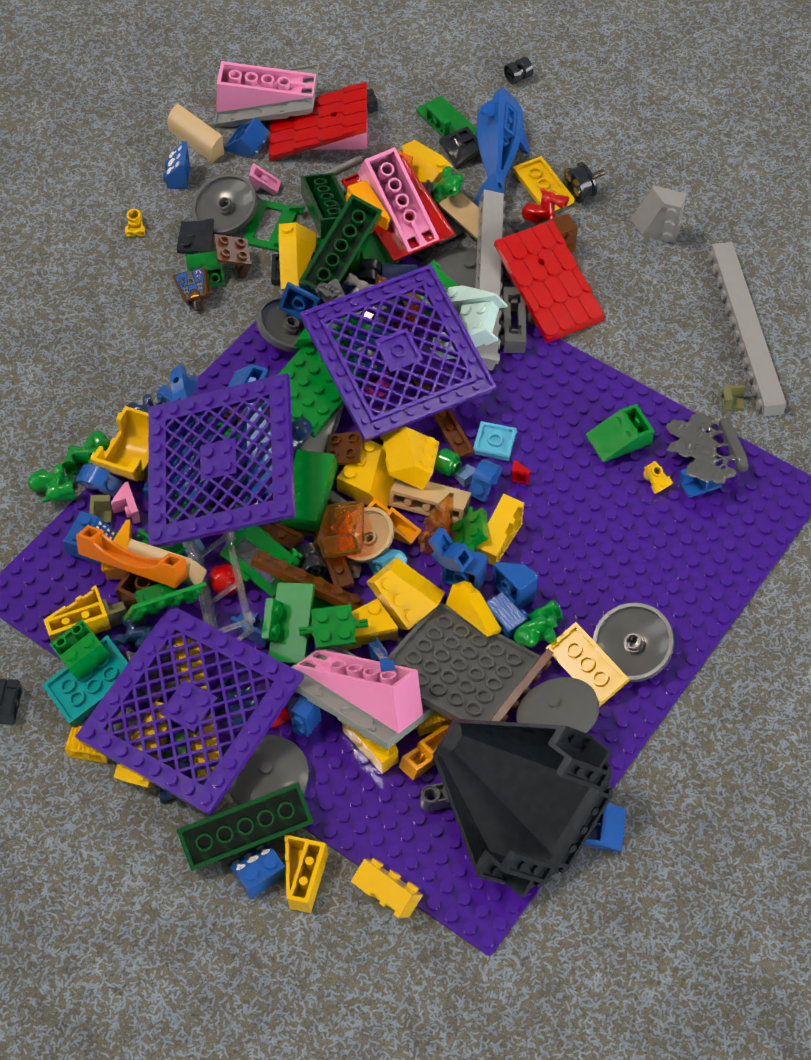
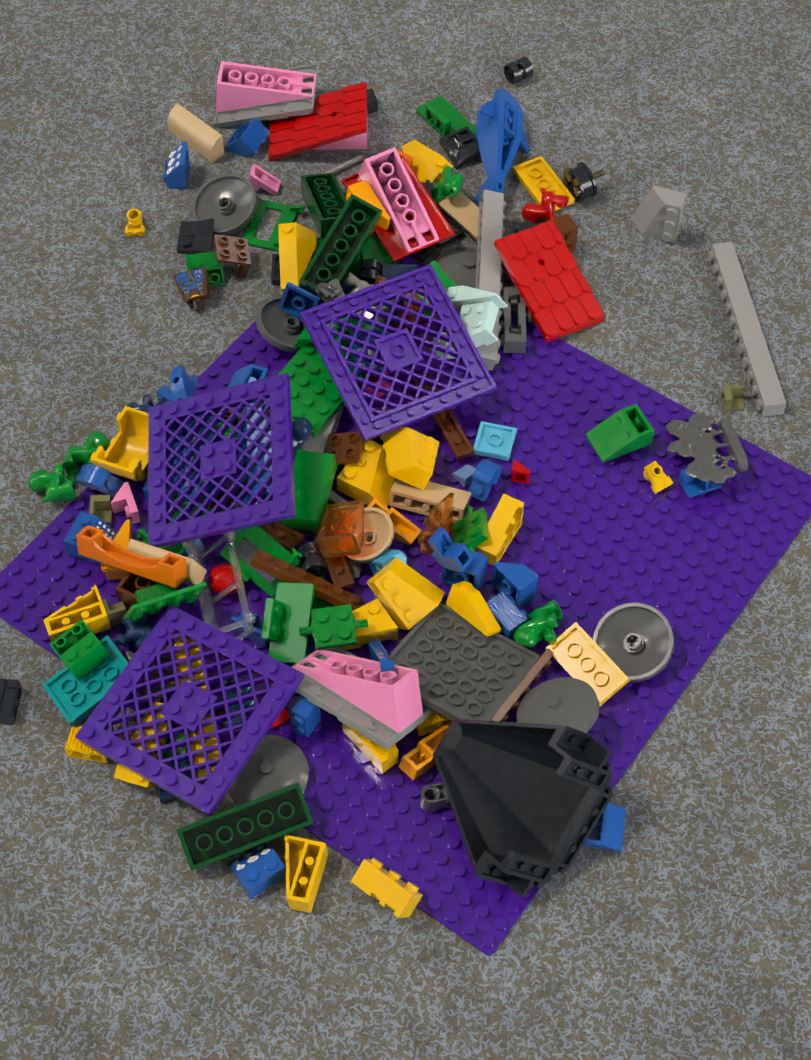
green head [434,448,462,476] -> none

